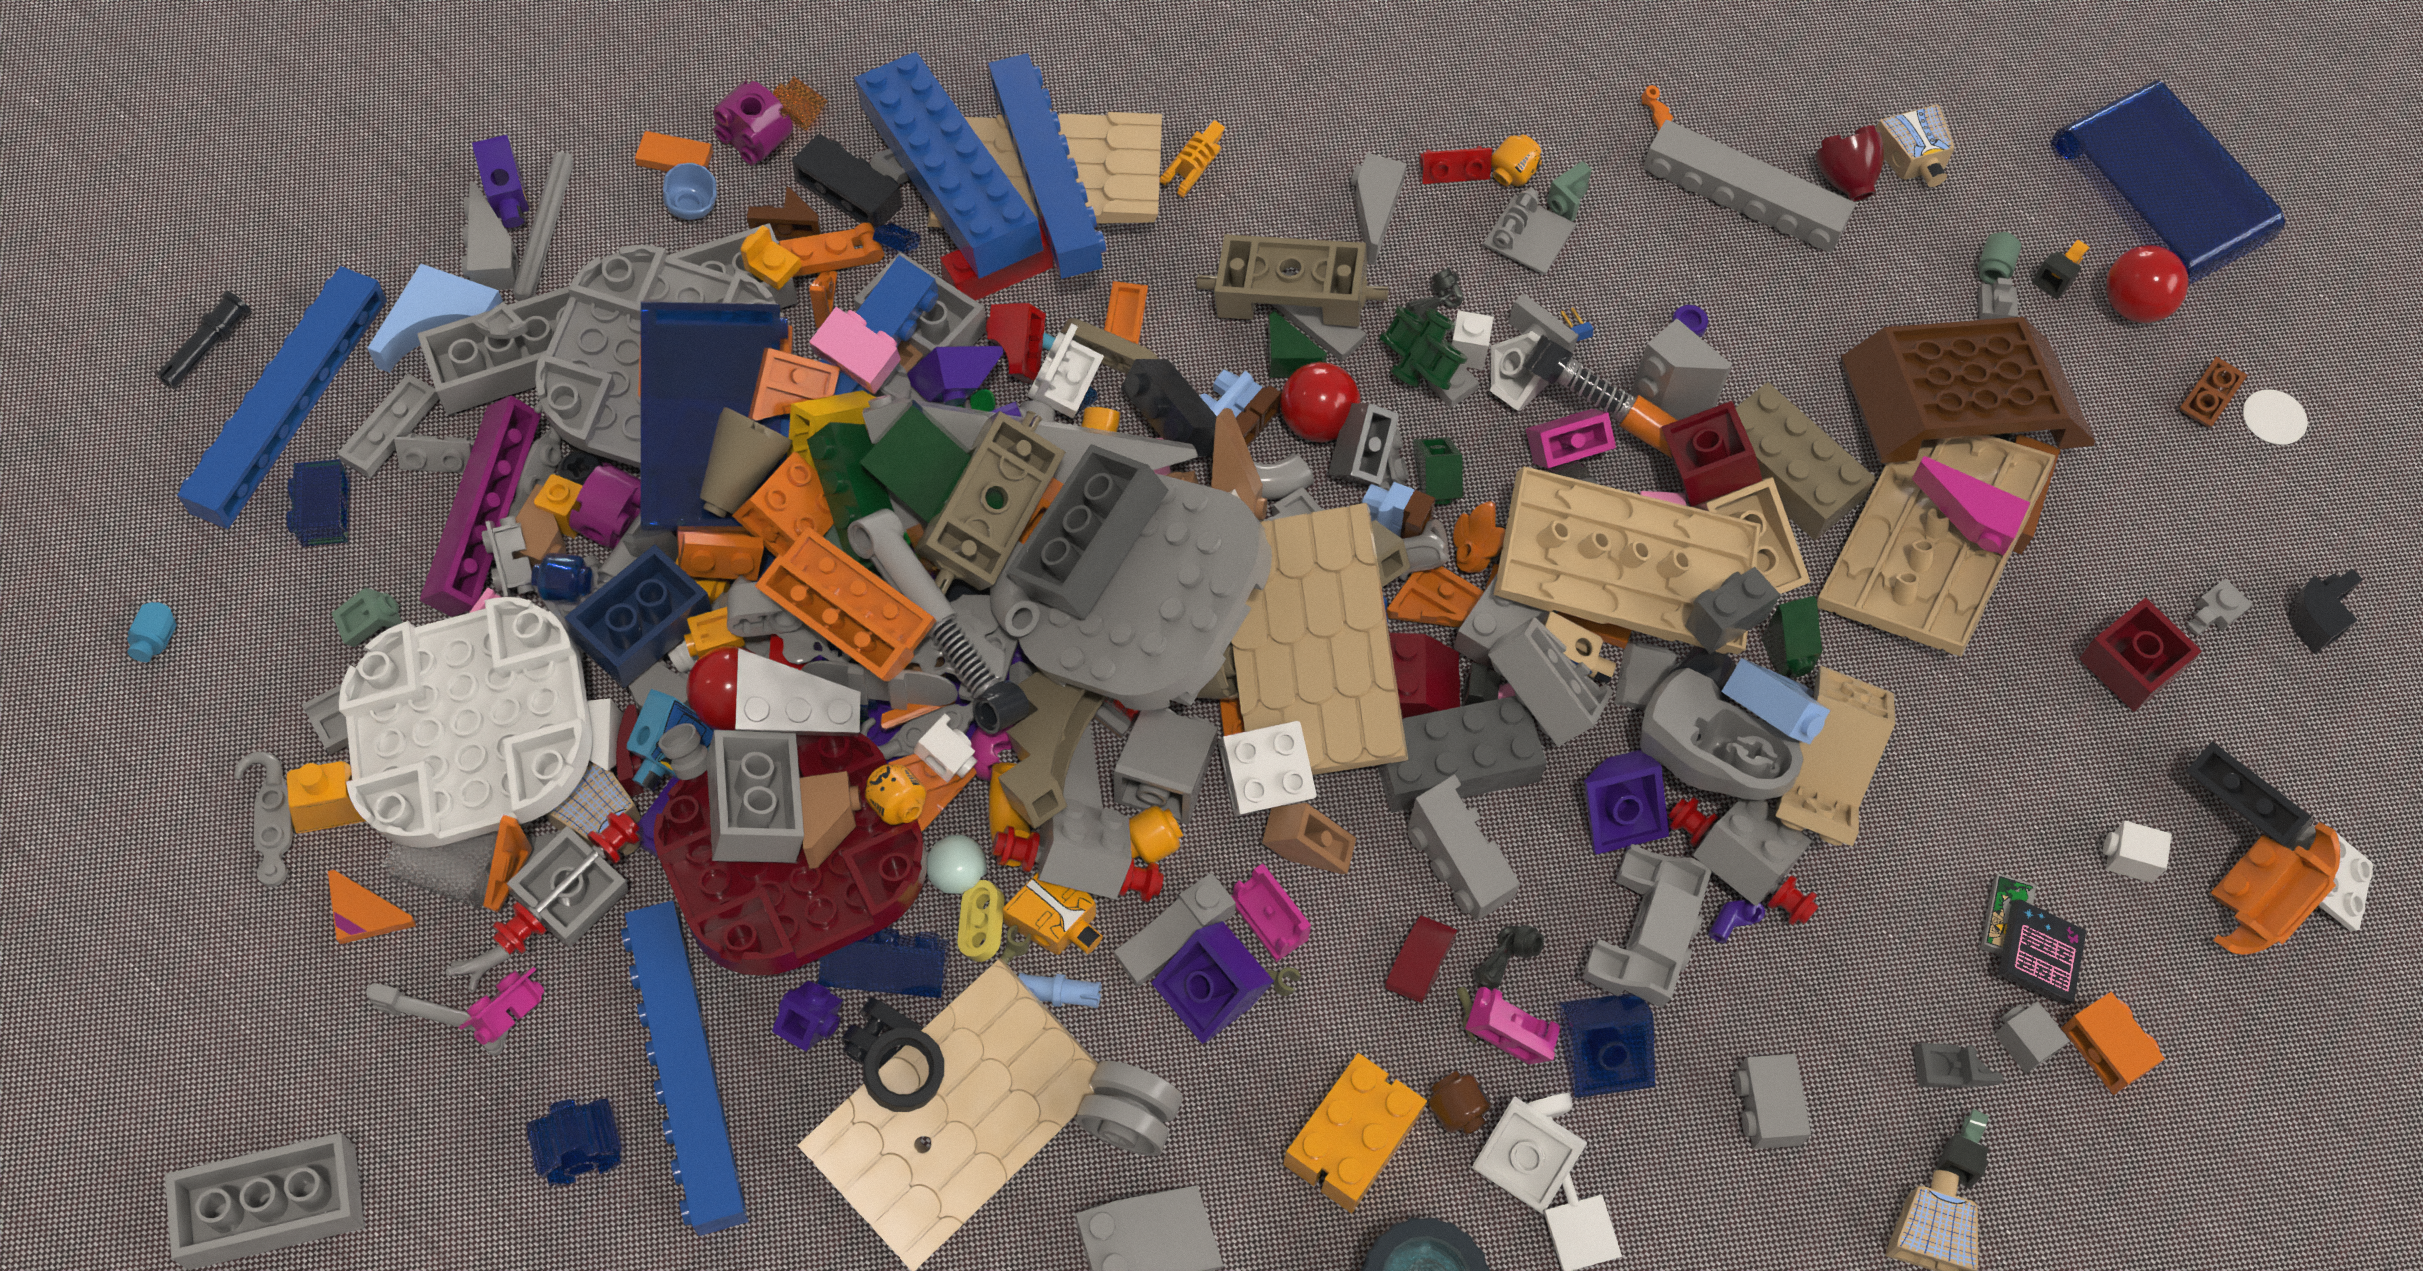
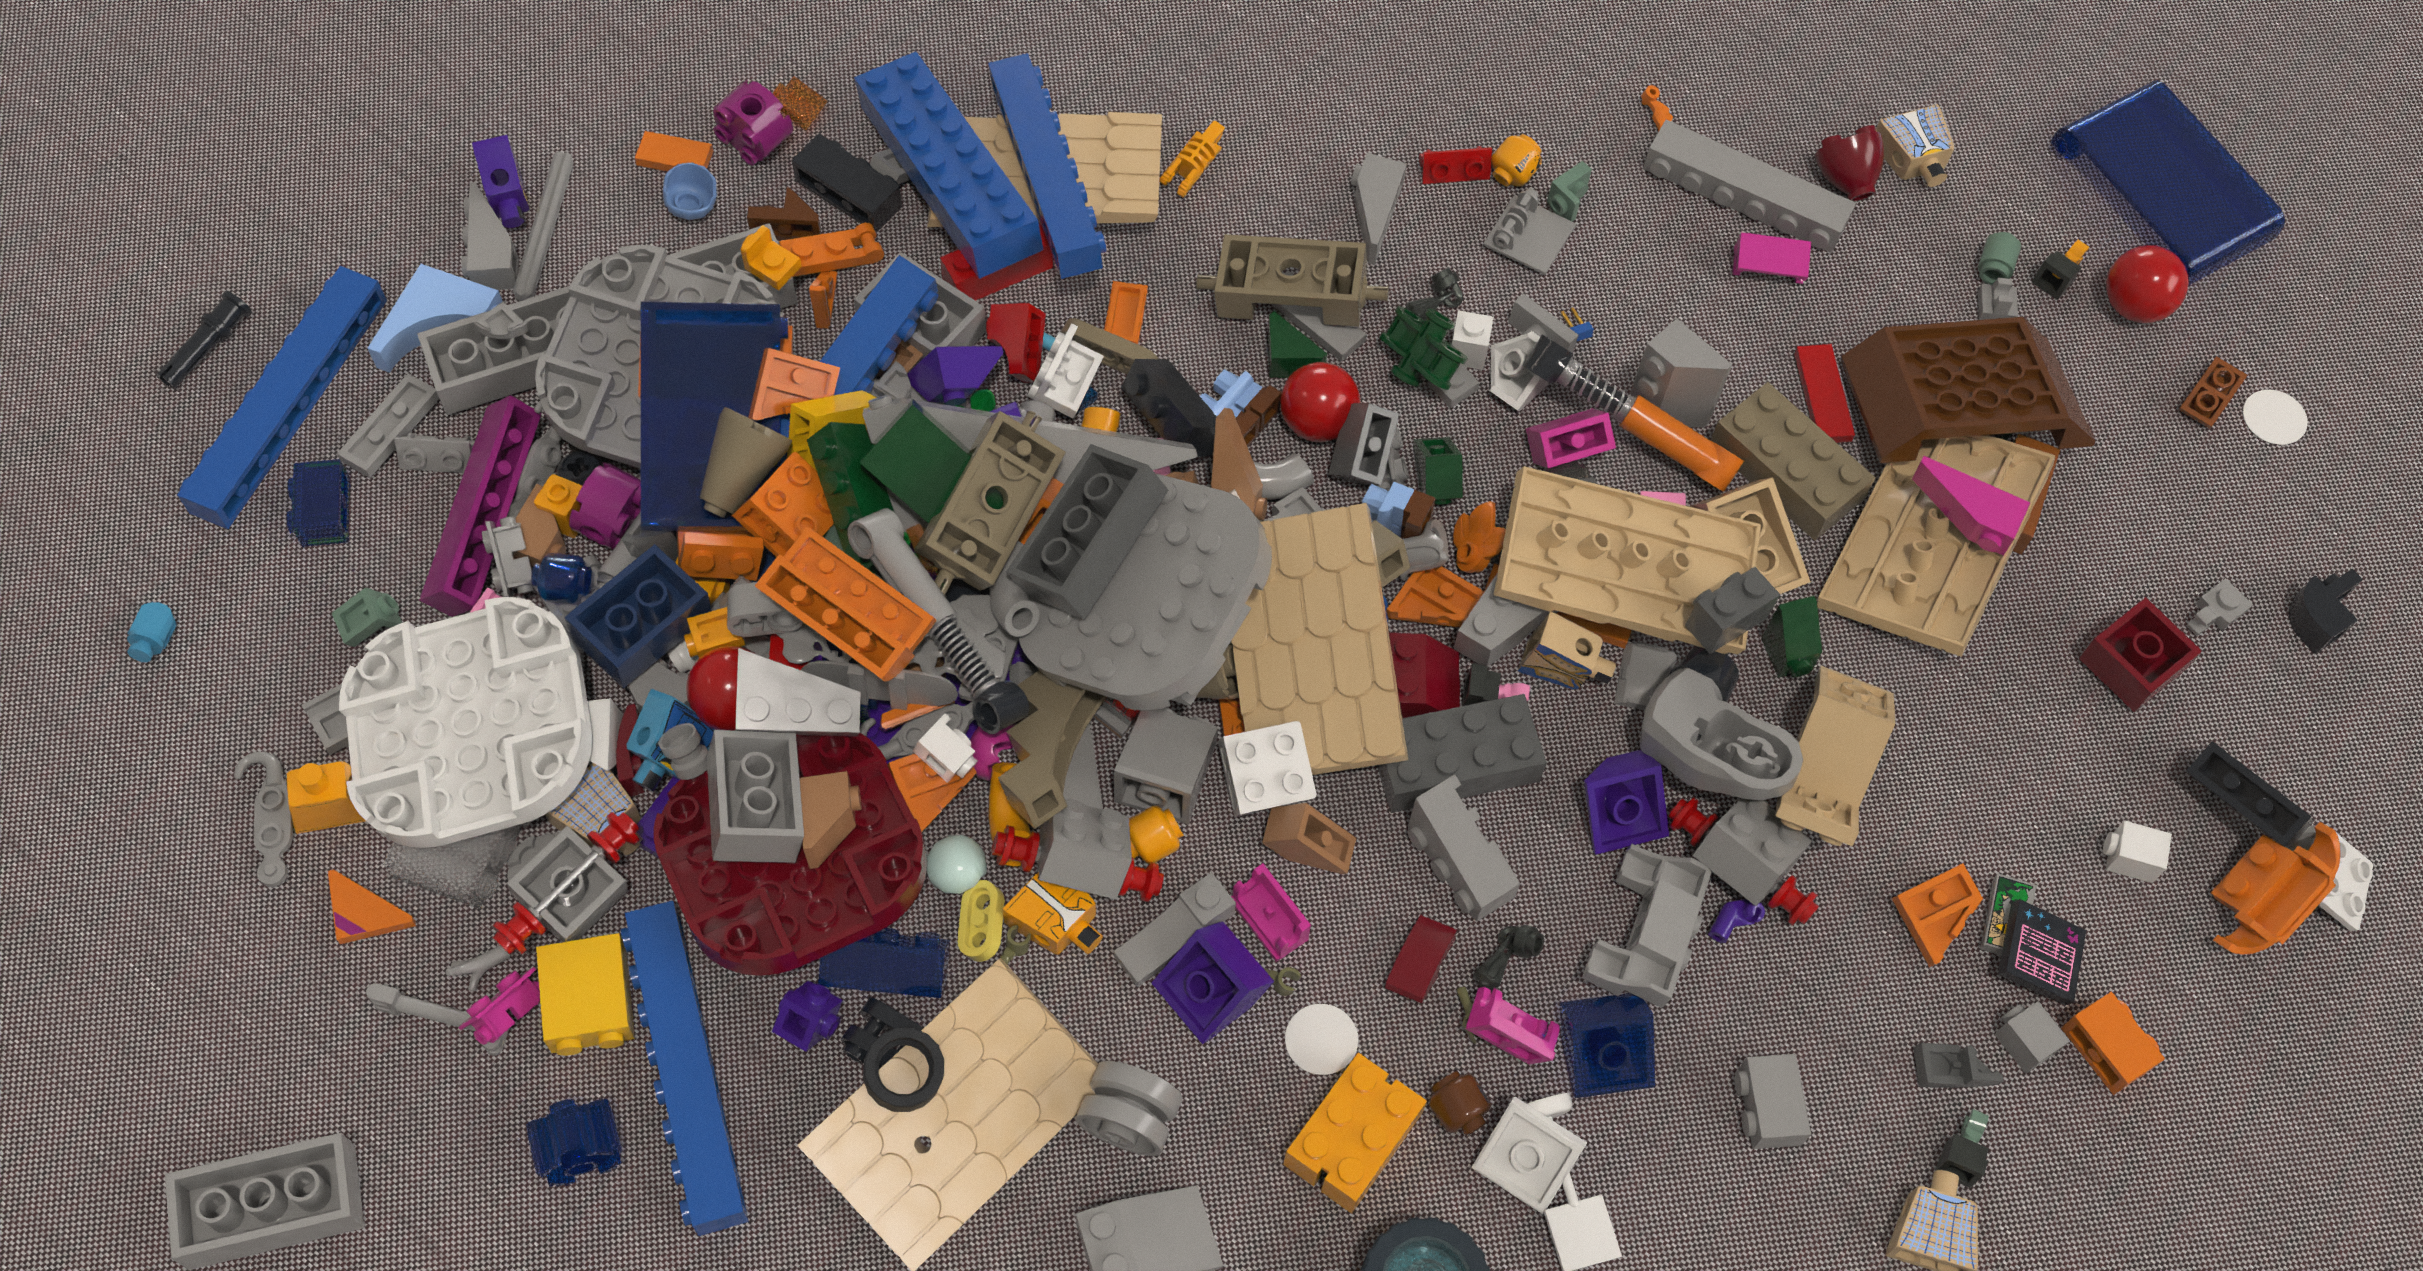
orange tile [483,814,532,912] -> none
bright pink brick [809,307,901,394] -> none
light orange head [865,764,926,825] -> none
clear blue tile [872,223,921,253] -> none
light blue pin [1018,973,1101,1008] -> none
light grey wedge [1488,617,1613,747] -> none
dark red slope [1661,401,1763,507] -> none
dark purple tile [1671,305,1708,338] -> none
light blue arch [1721,658,1831,745] -> none
none -> yellow brick [536,933,635,1056]
none -> white sticker [1285,1004,1358,1075]
none -> dark pink hinge [1732,232,1811,284]
none -> red tile [1794,344,1855,443]
none -> orange wing [1892,863,1983,967]

